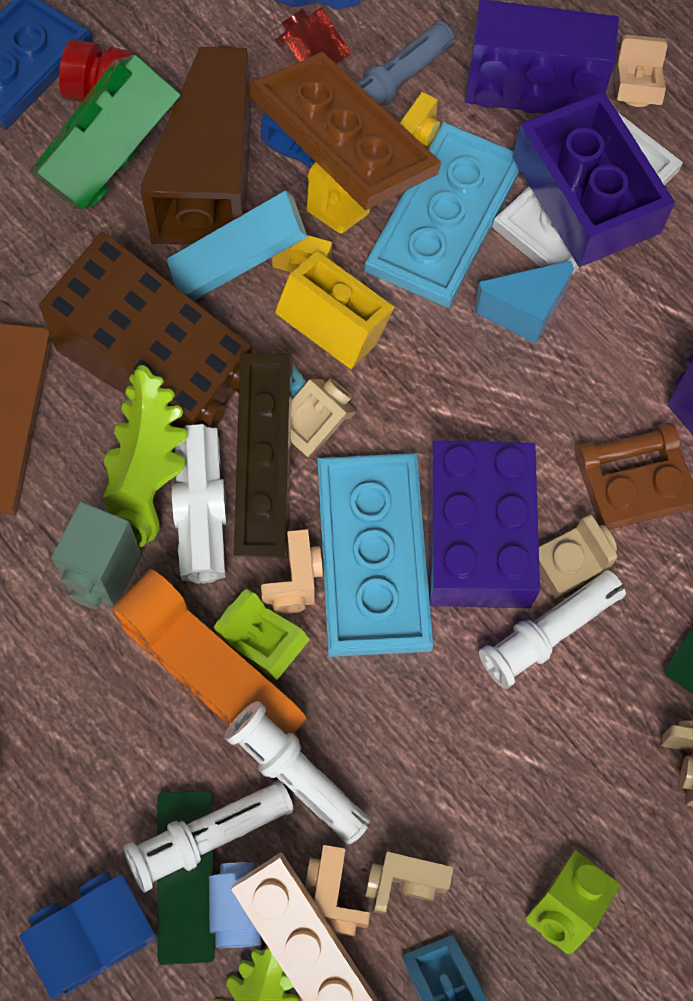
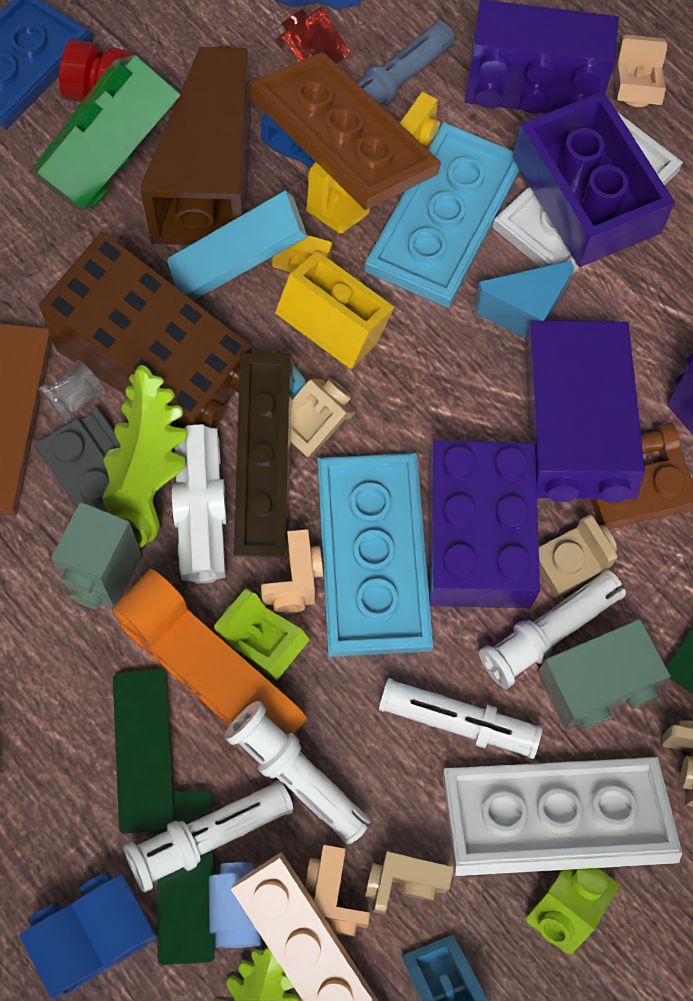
none -> dark grey plate [34,407,120,512]
none -> clear bush [38,360,106,425]
none -> dark green piece [113,669,175,834]
none -> white pin [379,678,543,759]
none -> white tile [443,757,682,876]
none -> dark purple brick [525,321,645,502]
none -> sand green brick [537,619,671,731]

